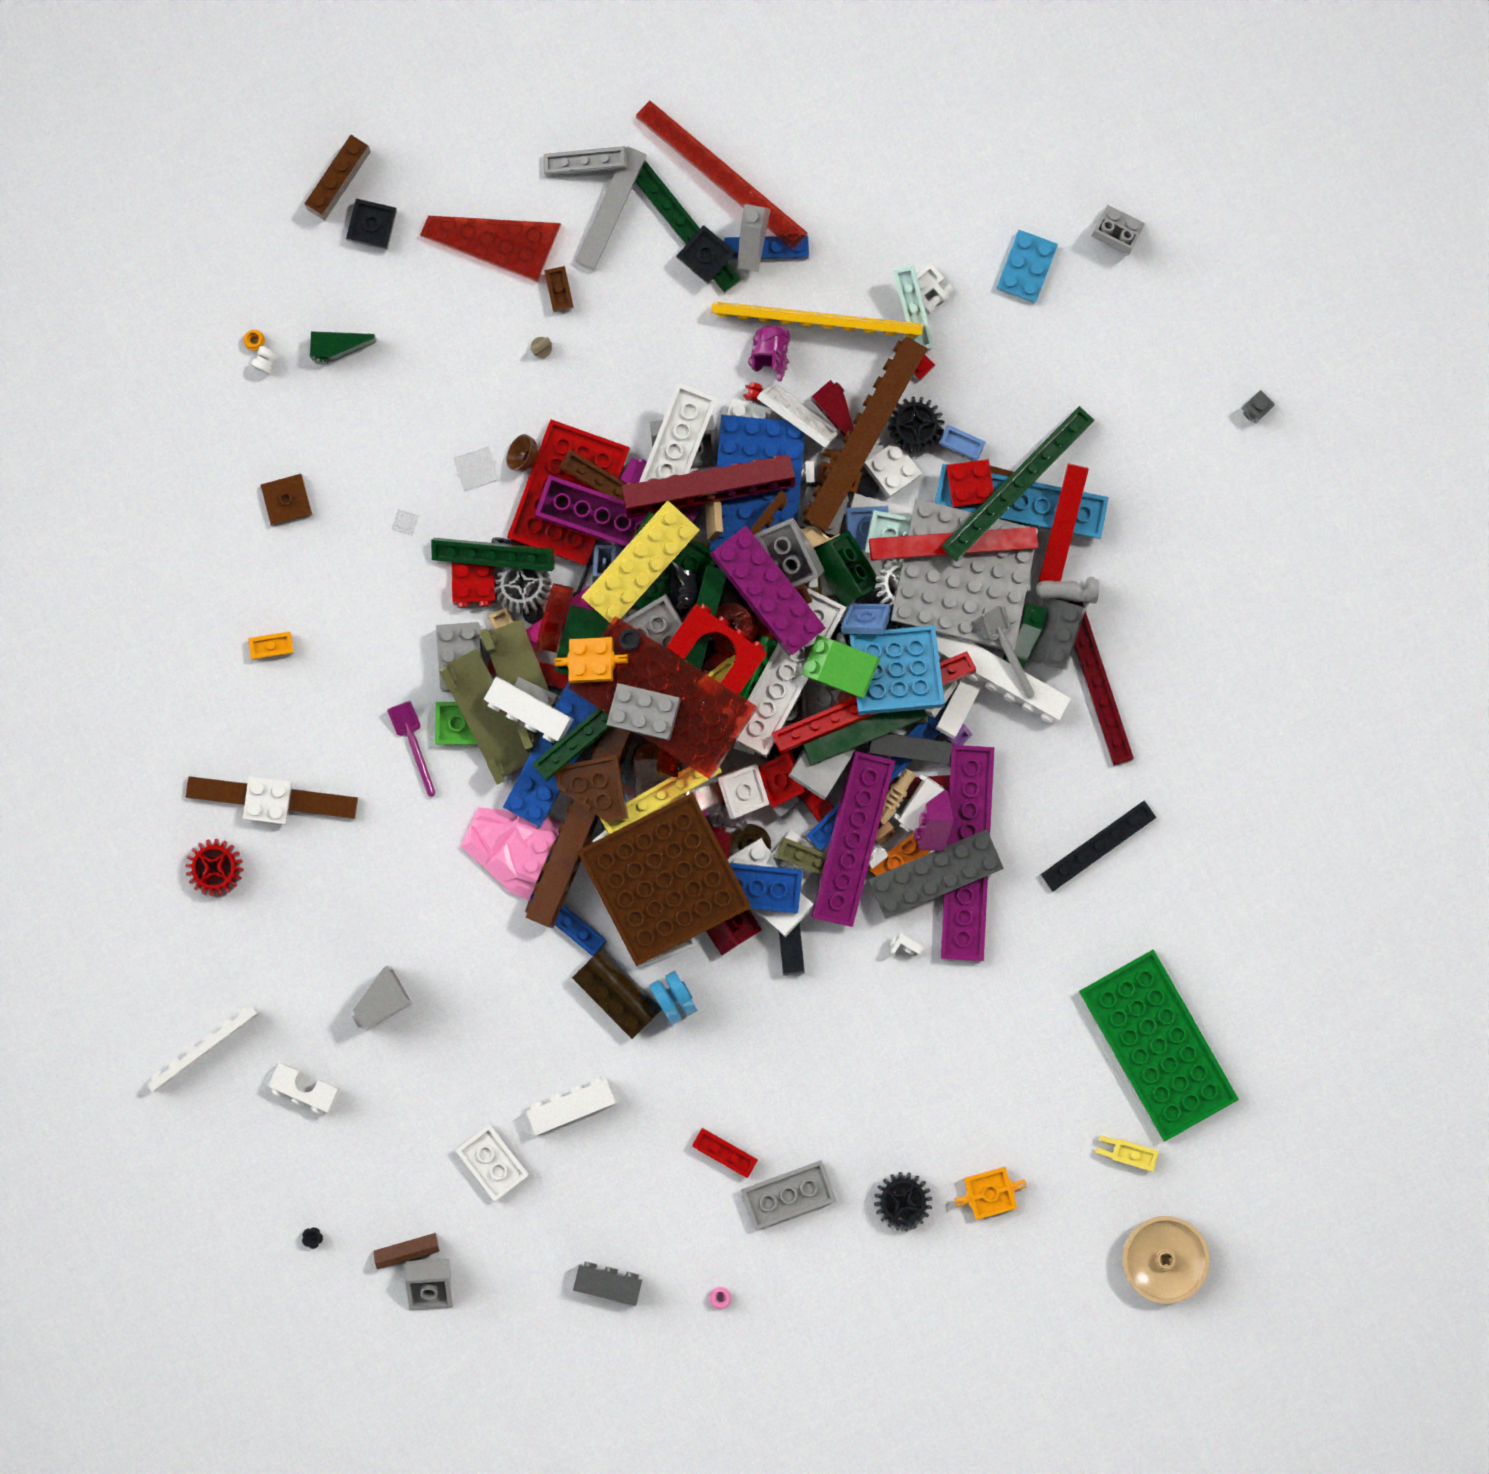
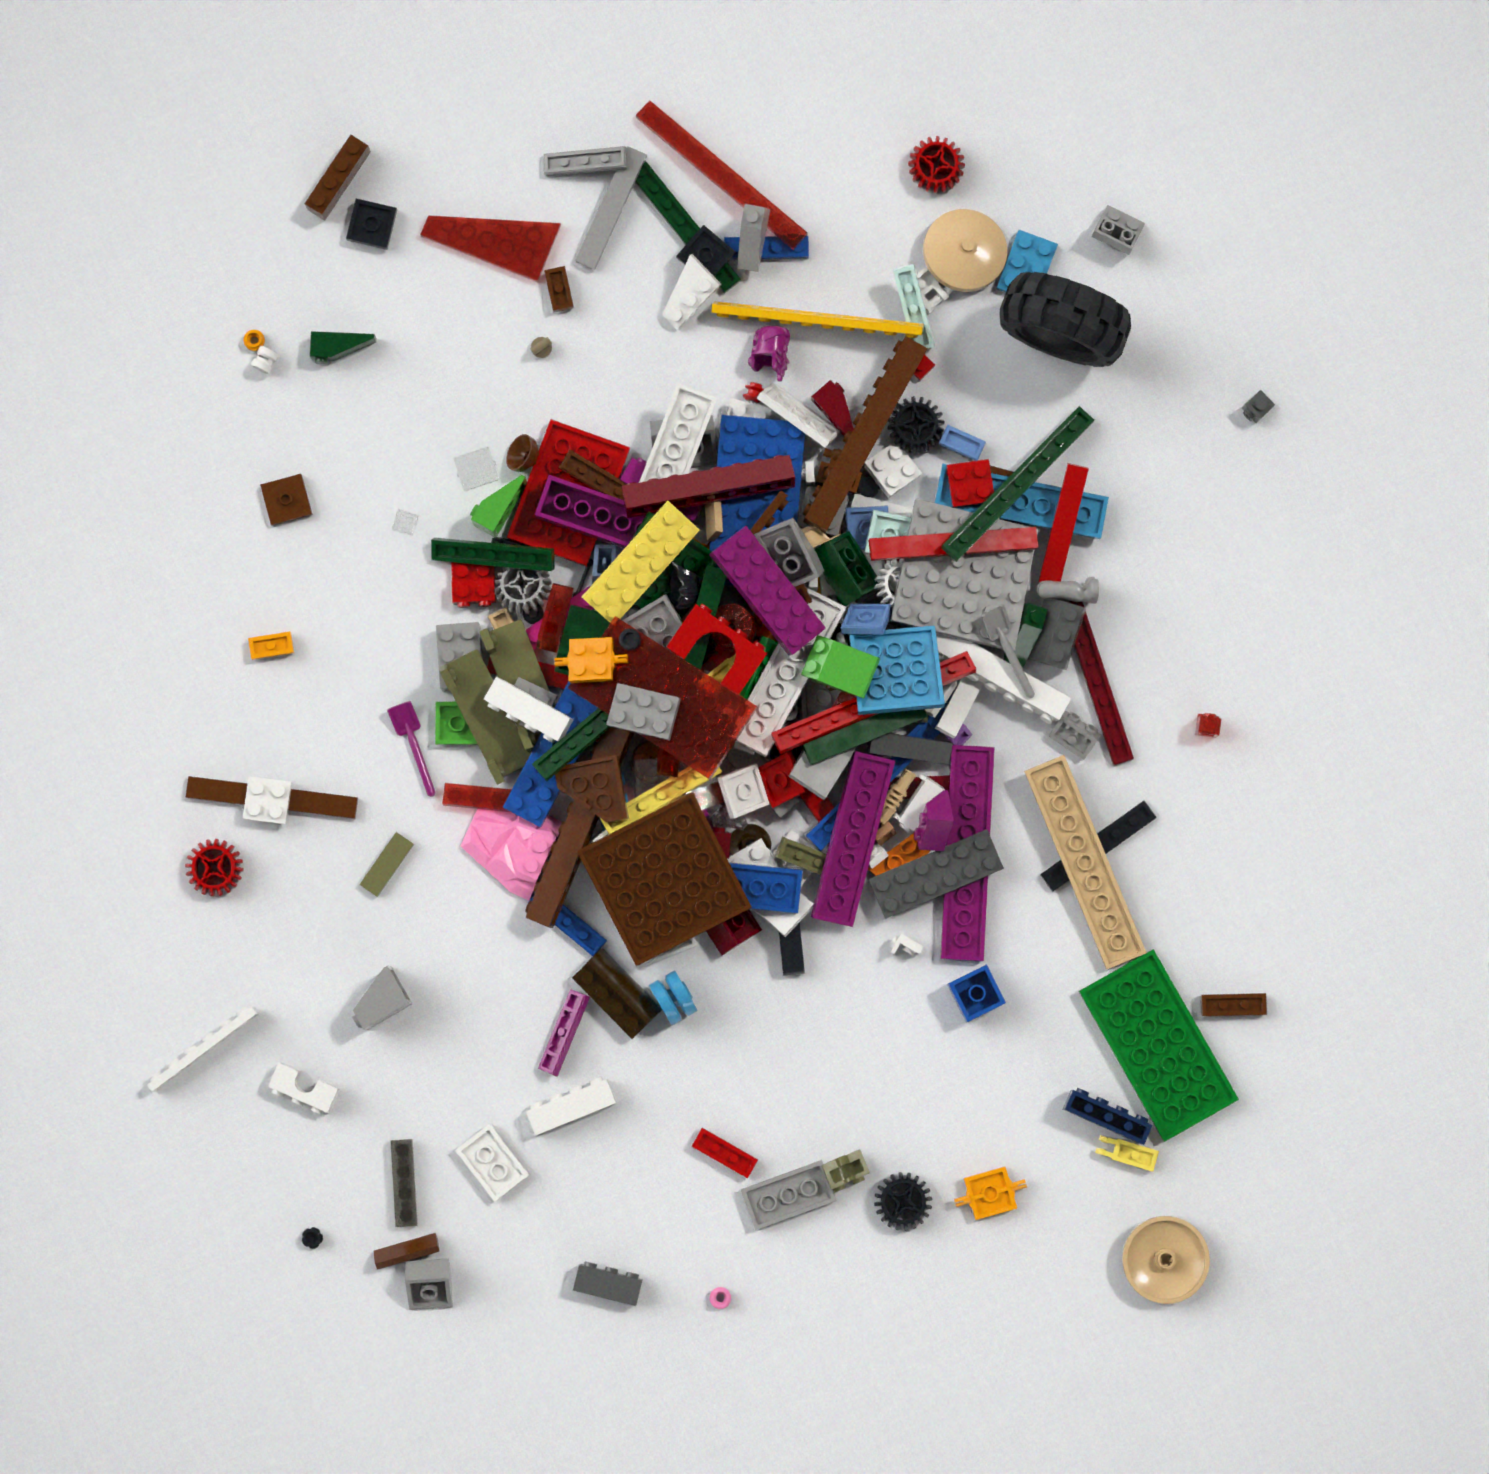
none -> olive tile [359,832,414,897]
none -> clear smoke plate [390,1139,418,1227]
none -> clear red plate [442,783,512,812]
none -> bright green slope [470,475,527,537]
none -> magenta plate [538,989,590,1077]
none -> white wing [662,254,722,329]
none -> olive cylinder [821,1149,870,1193]
none -> red gear [908,136,965,193]
none -> tan dish [923,209,1007,292]
none -> blue brick [947,964,1006,1023]
none -> black tyre [999,272,1131,367]
none -> tan plate [1024,755,1146,969]
none -> light grey bracket [1049,711,1101,760]
none -> dark blue brick [1062,1087,1153,1145]
none -> clear red brick [1195,713,1221,738]
none -> reddish brown plate [1201,993,1267,1016]

